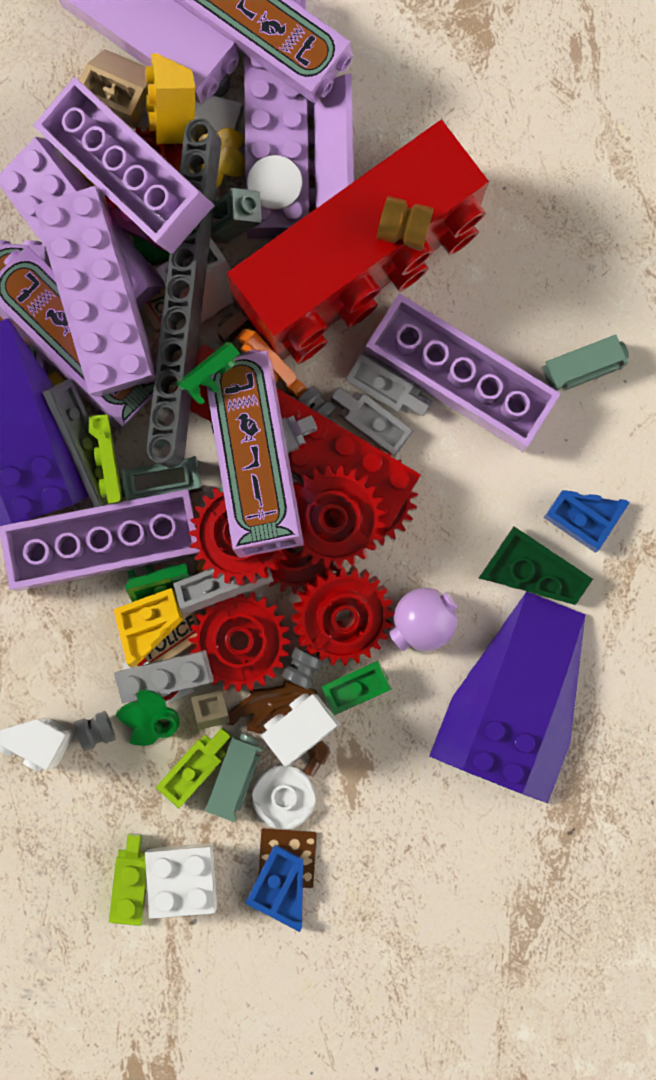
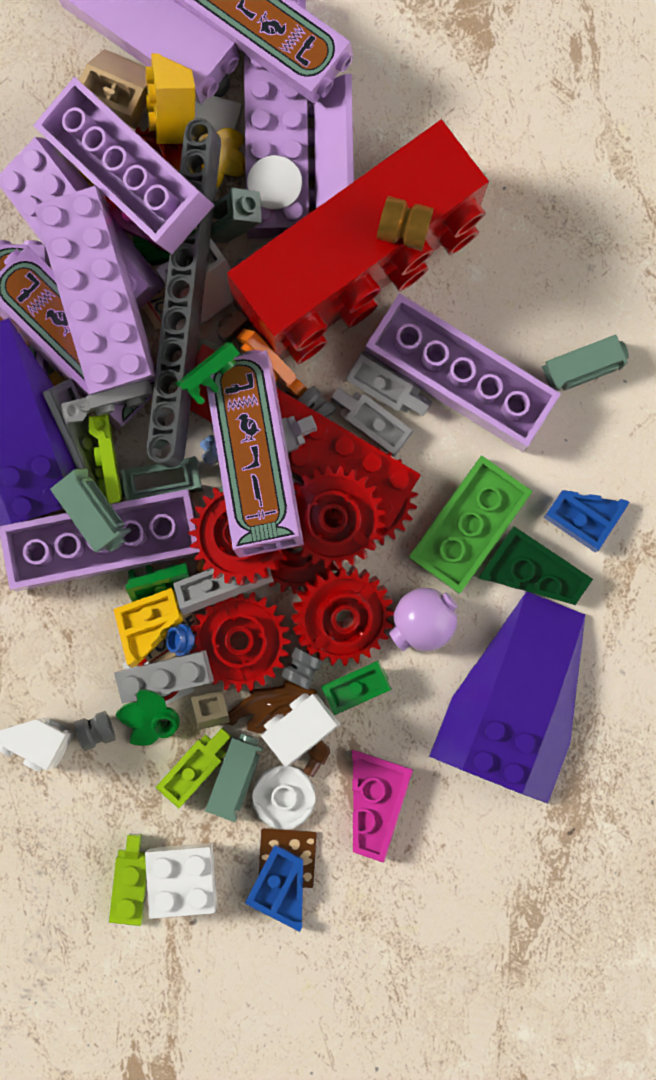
none -> sand green window [50,468,131,553]
none -> light grey hinge [61,380,153,424]
none -> blue plate [166,624,195,656]
none -> light blue arm [200,435,219,465]
none -> dark pink wing [352,750,414,863]
none -> bright green plate [408,455,533,594]

